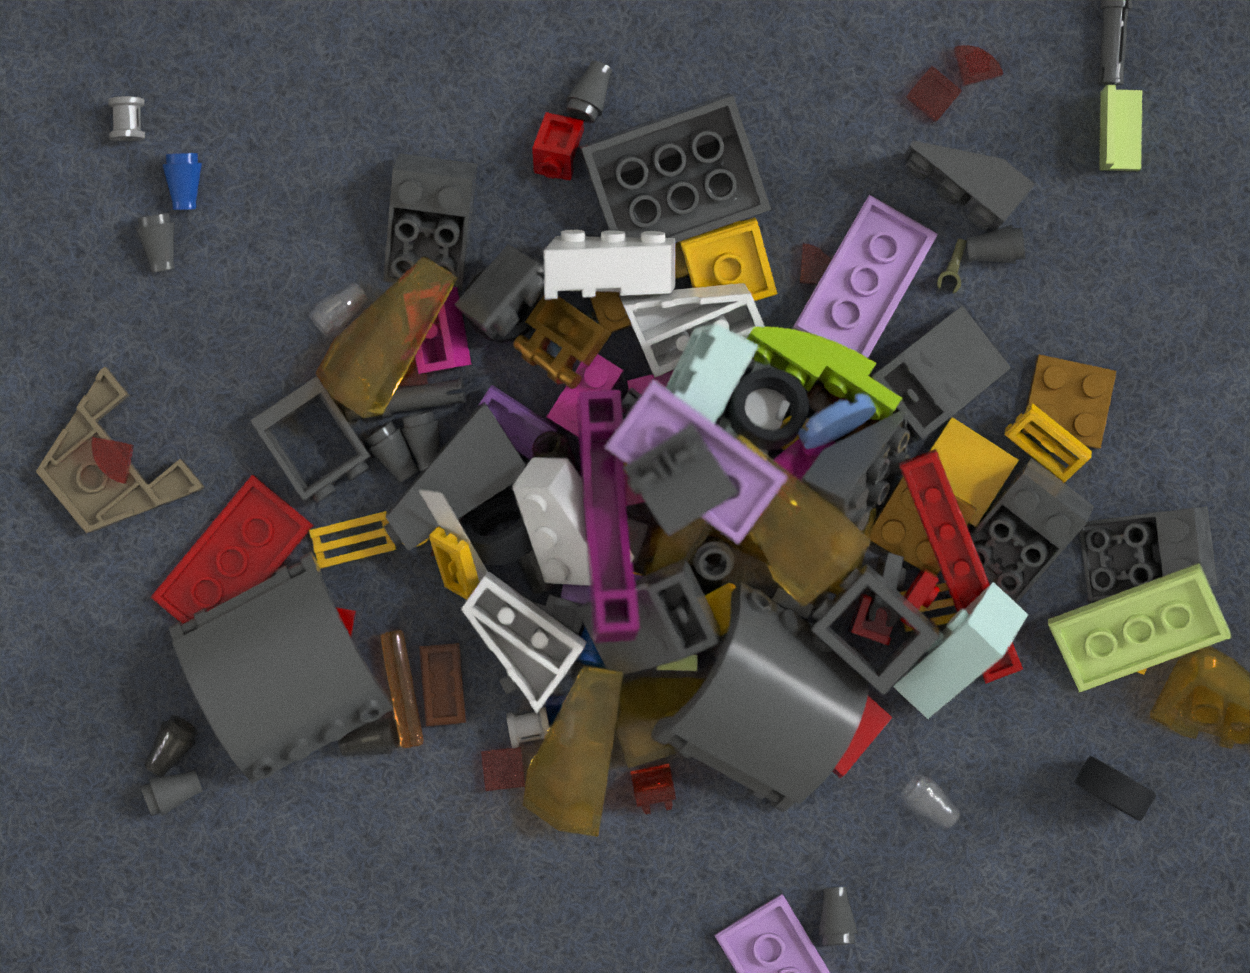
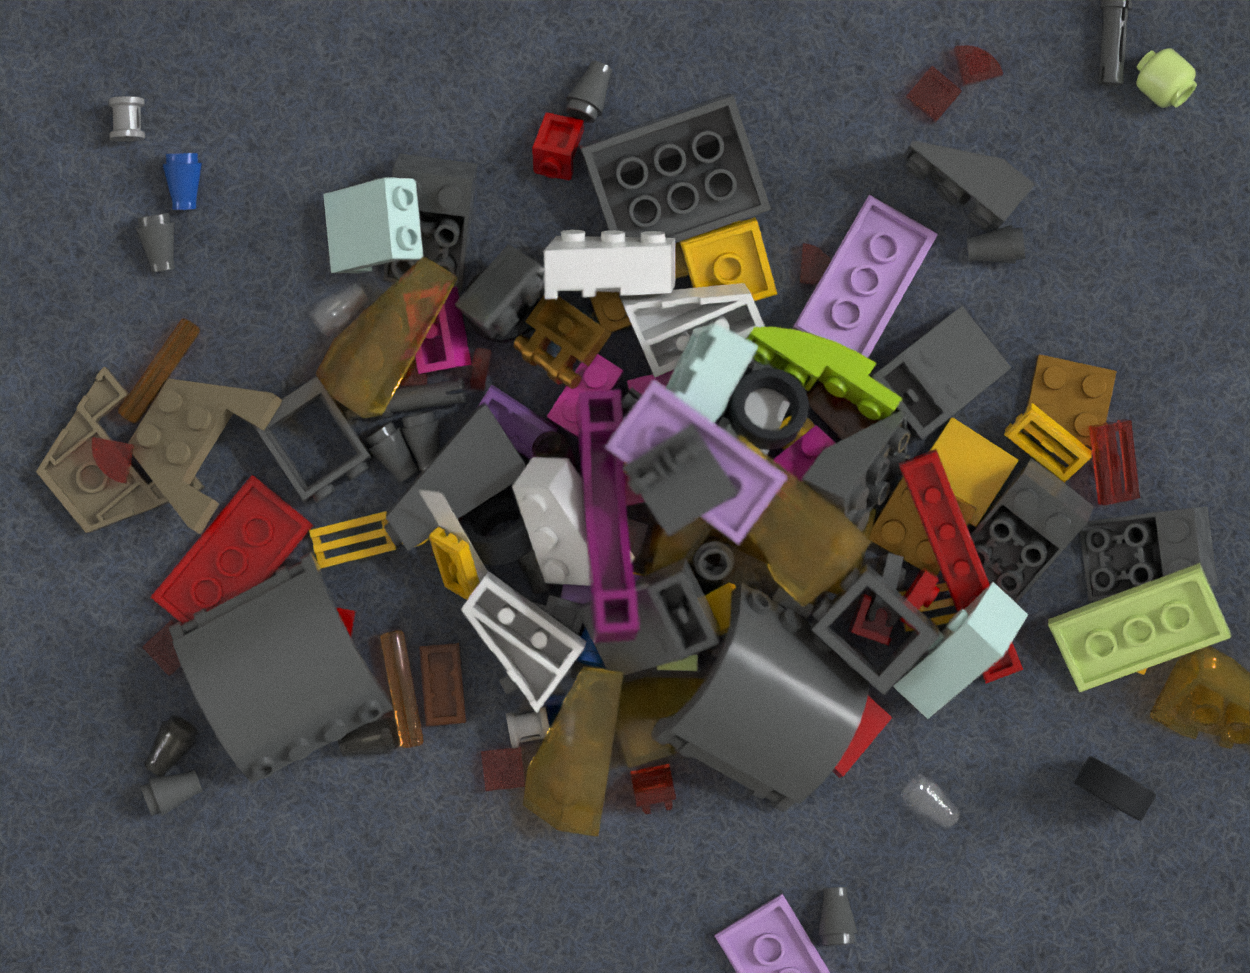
medium blue tile [798,394,876,449] -> none
olive hand [936,239,967,294] -> none
yellowish green panel [1099,85,1142,171] -> none
none -> clear orange axle [118,318,200,423]
none -> dark tan wing [126,378,283,535]
none -> clear red tile [142,620,181,676]
none -> light aqua panel [323,178,423,273]
none -> clear red tile [470,347,493,391]
none -> clear red tile [1089,419,1140,506]
none -> yellowish green head [1136,48,1197,108]

